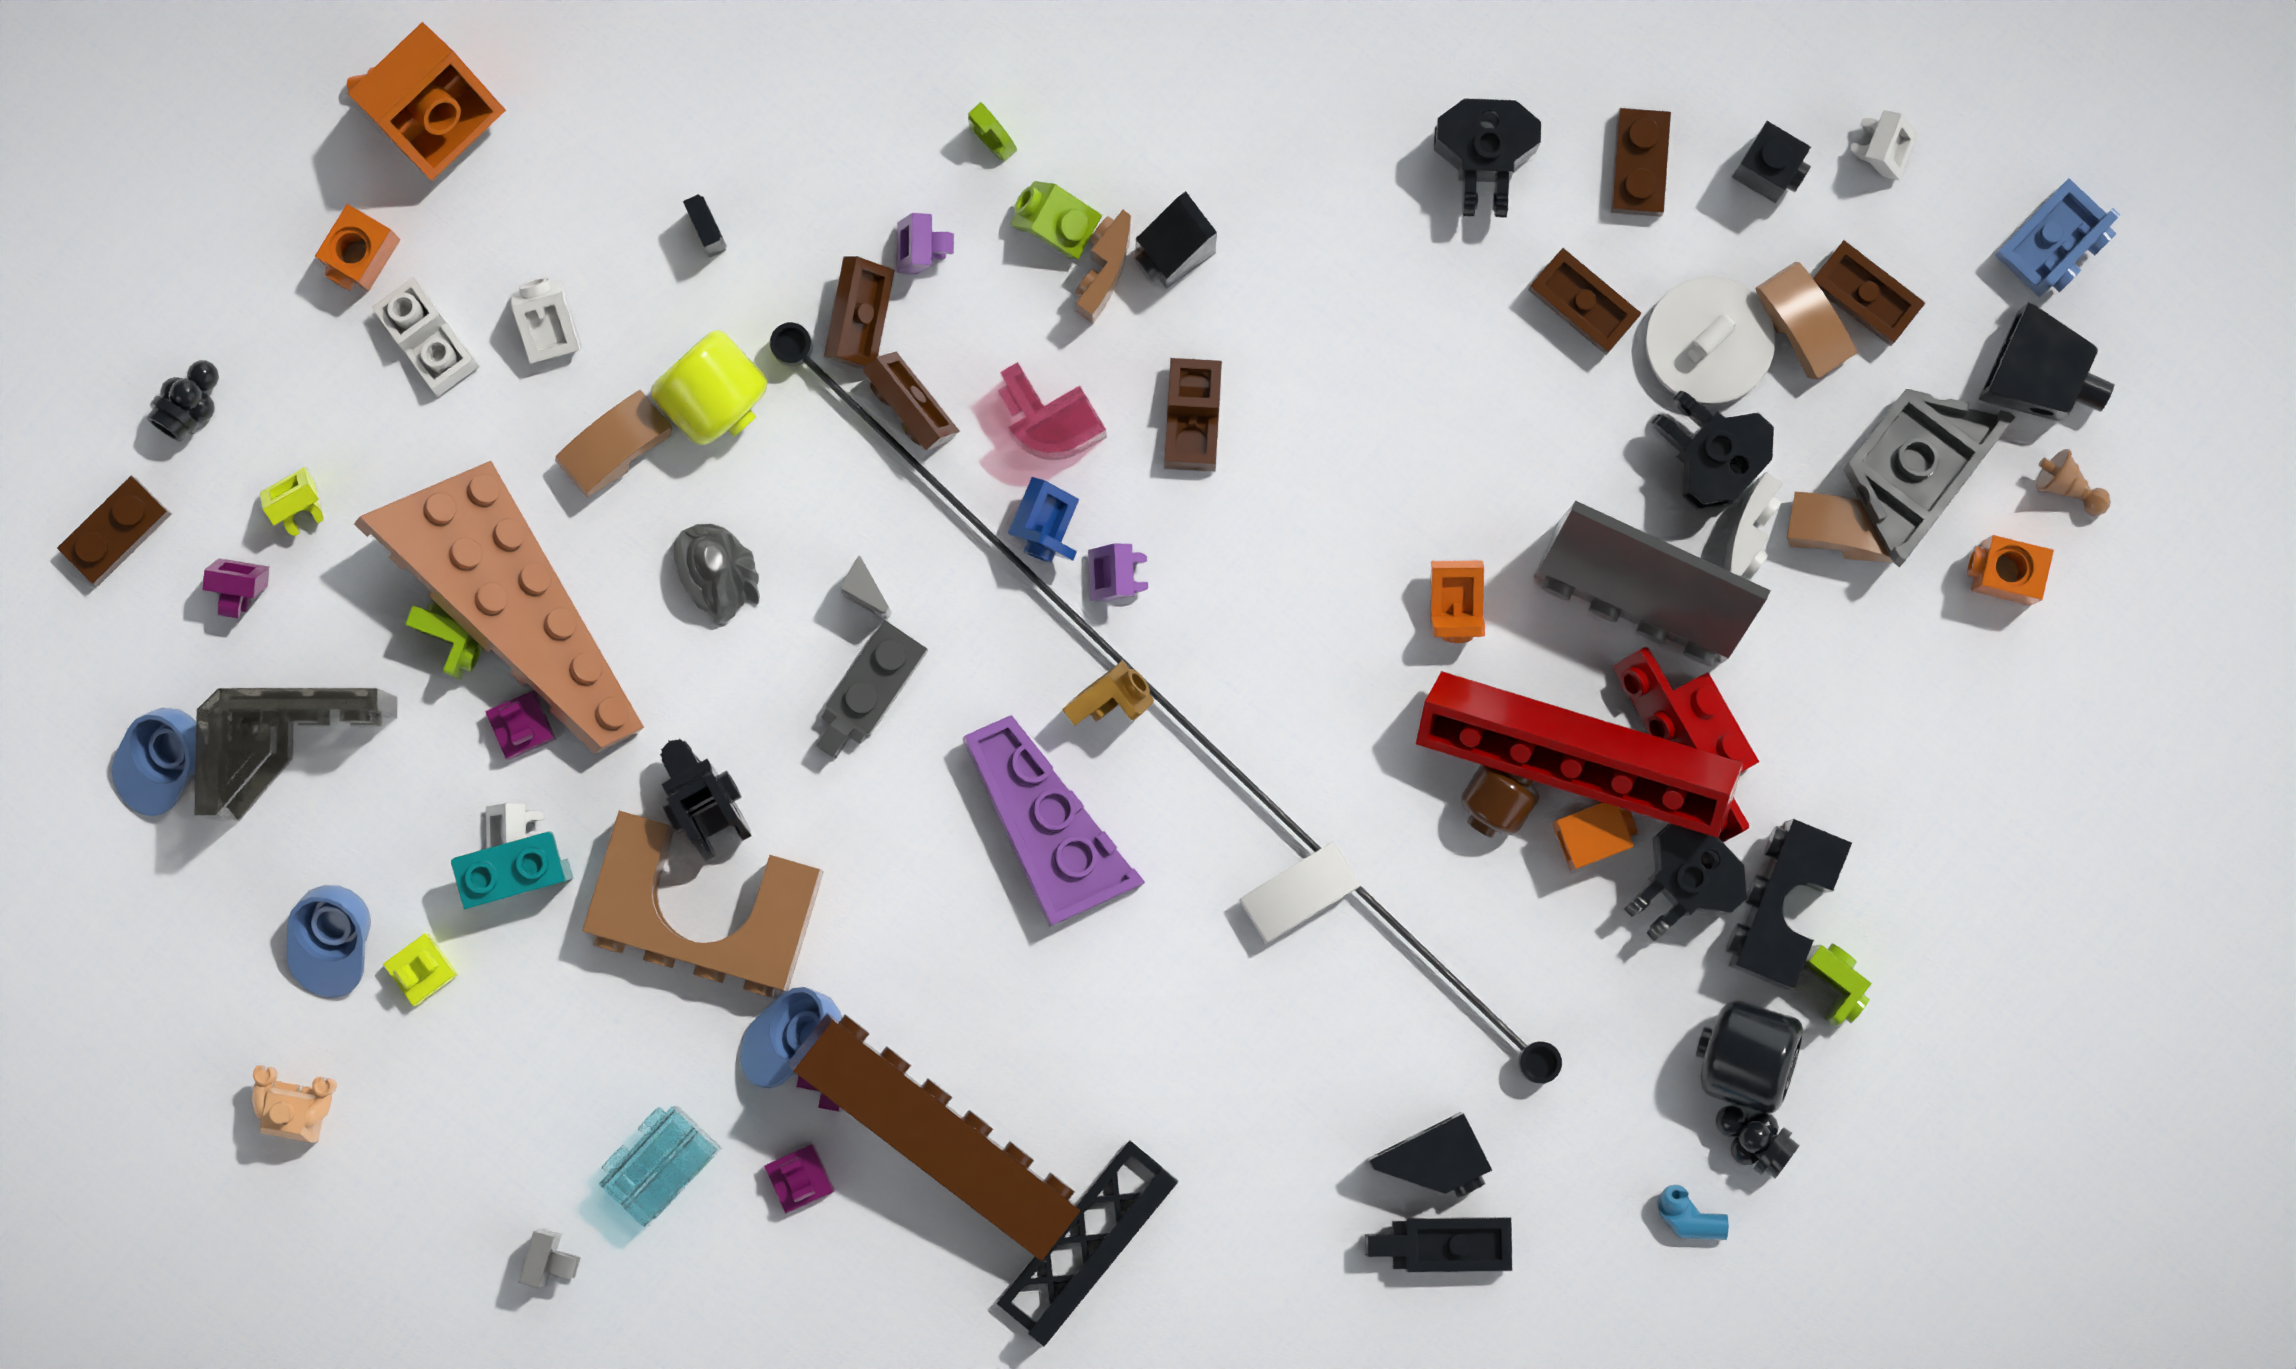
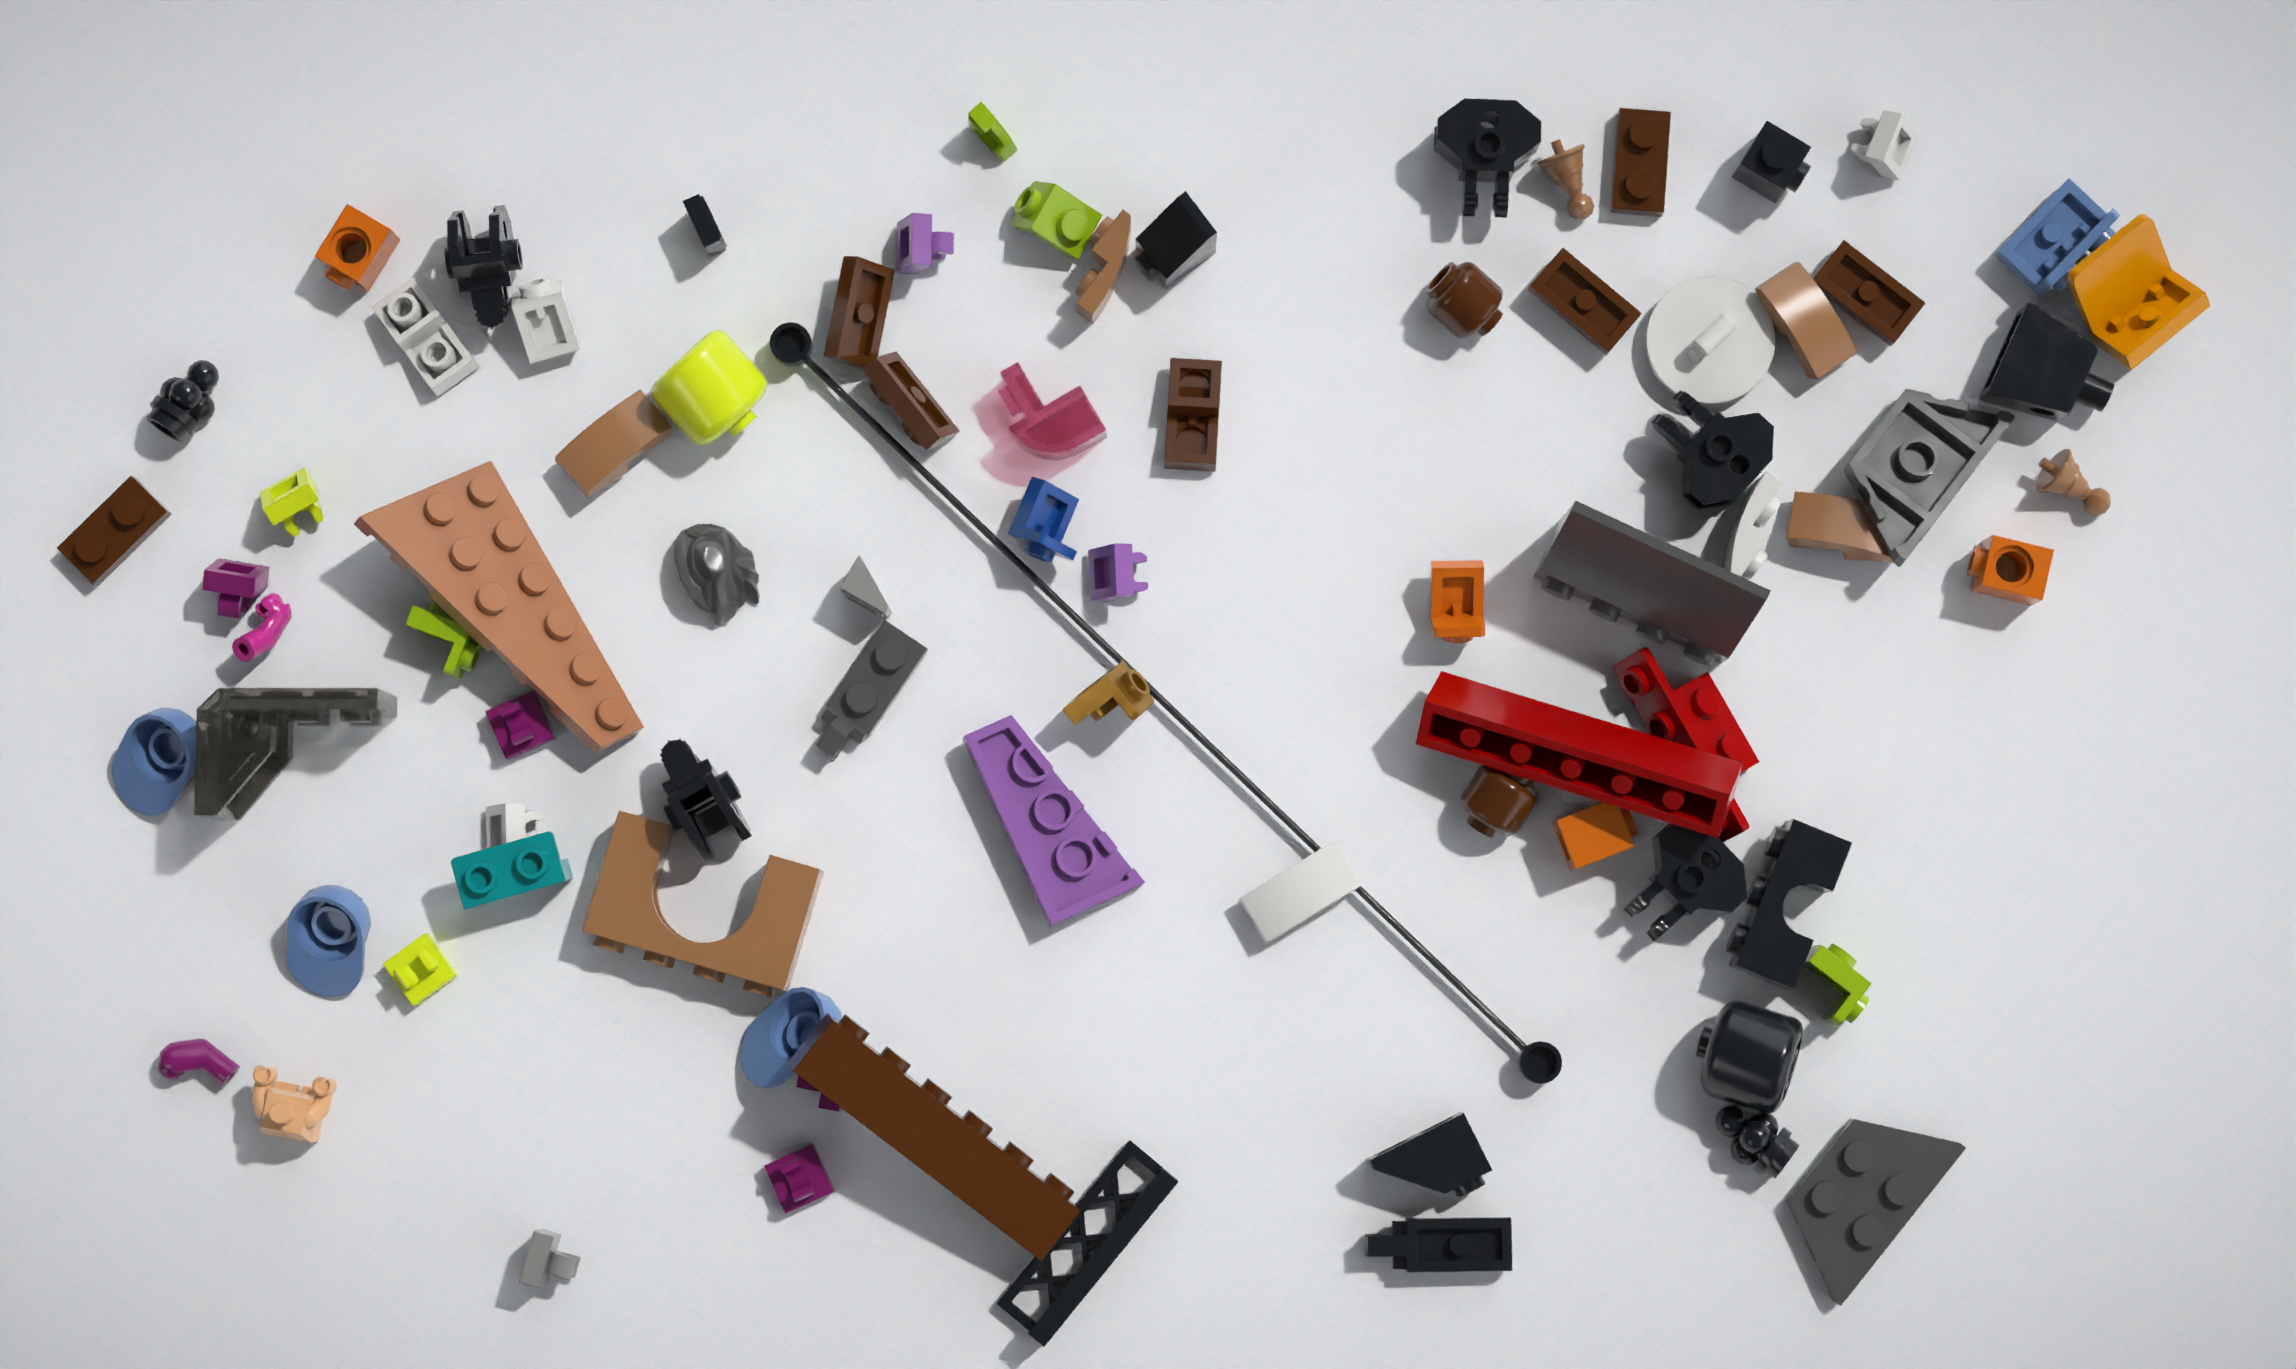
orange piece [347,22,506,181] -> none
clear light blue brick [599,1105,722,1227] -> none
dark azure arm [1657,1184,1729,1240] -> none
none -> magenta arm [157,1038,240,1087]
none -> dark pink arm [232,593,292,662]
none -> black hinge [445,205,523,329]
none -> reddish brown head [1425,262,1503,338]
none -> medium nougat piece [1537,139,1595,220]
none -> dark grey wing [1786,1119,1966,1306]
none -> light orange bracket [2067,214,2210,370]

